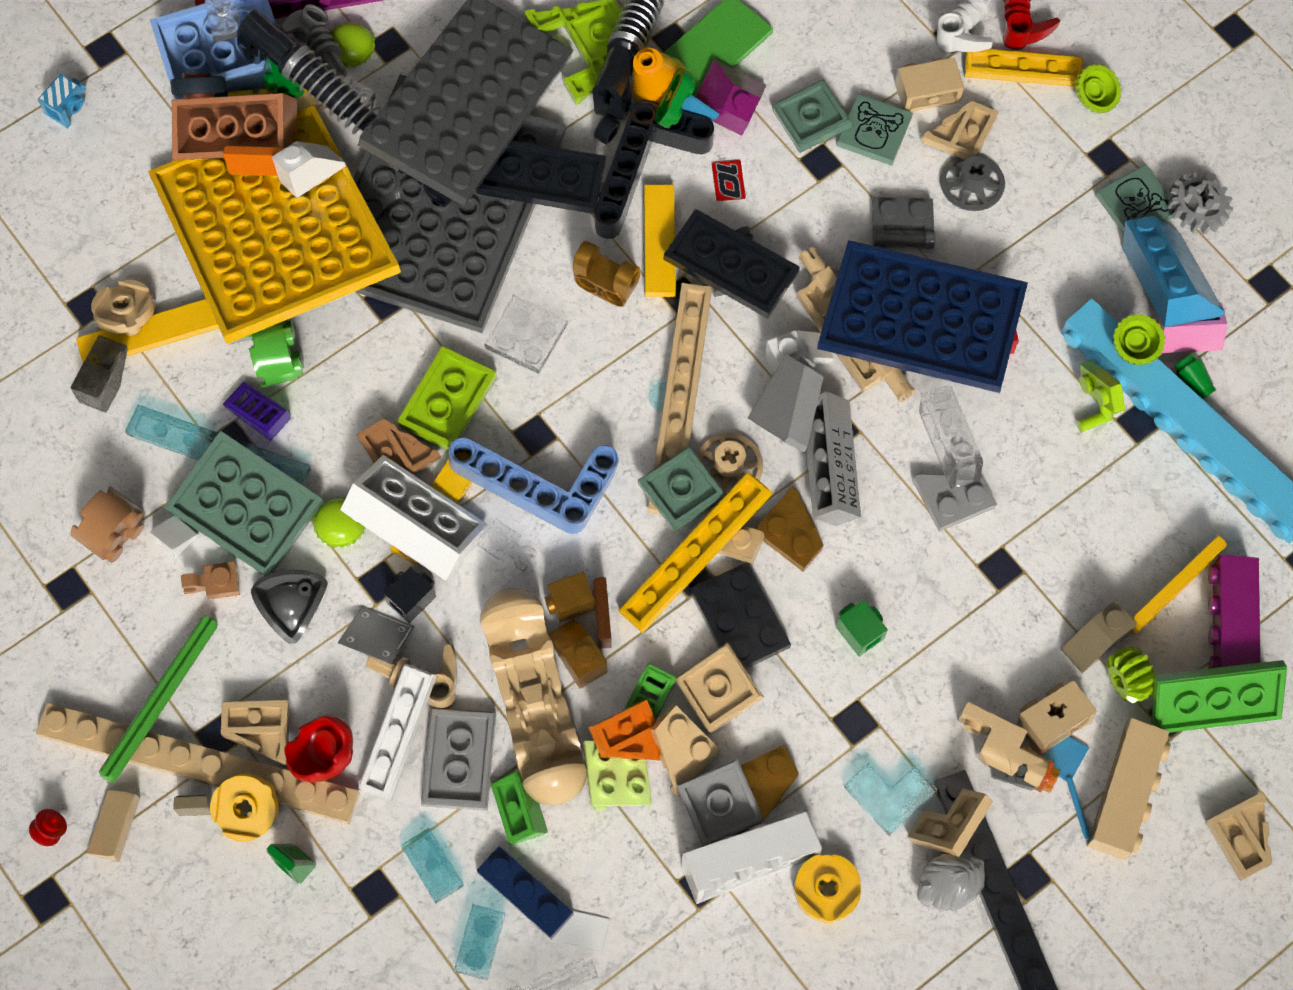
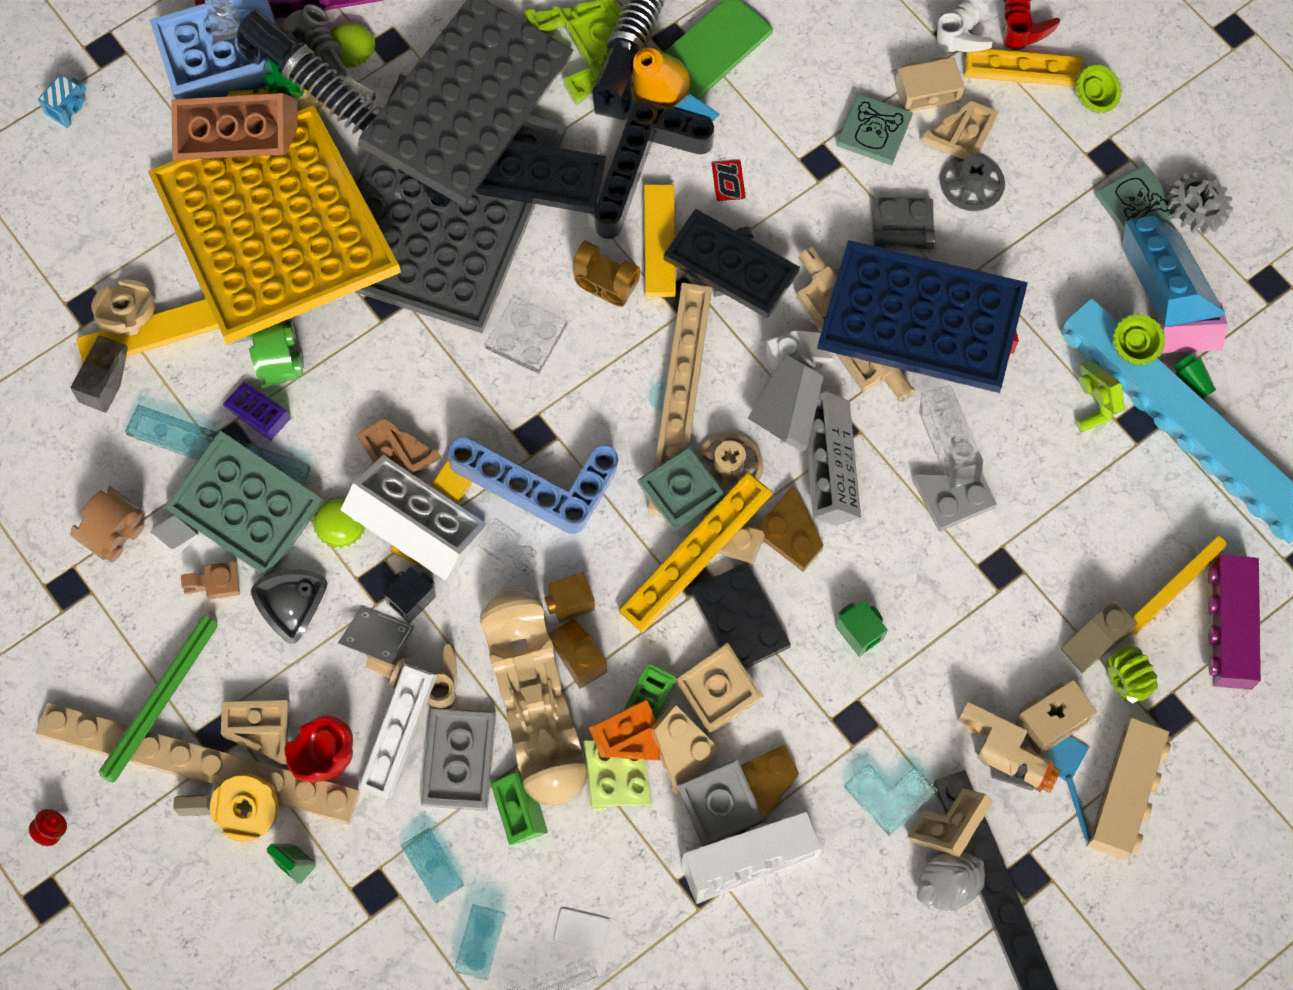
tan slope [86,790,140,862] -> none
black wheel [170,73,226,99] -> none
orange tile [223,146,284,176] -> none
white slope [272,141,346,198] -> none
lime plate [397,346,497,451] -> none
dark blue plate [476,846,574,939] -> none
reddish brown tile [593,577,612,649] -> none
black axle [594,115,620,145] -> none
green plate [655,68,696,128] -> none
magenta slope [695,59,767,136] -> none
sand green tile [772,79,852,153] -> none
yellow plate [794,854,861,924] -> none
bright green tile [1151,660,1287,733] -> none
tan wing [1205,792,1272,881] -> none

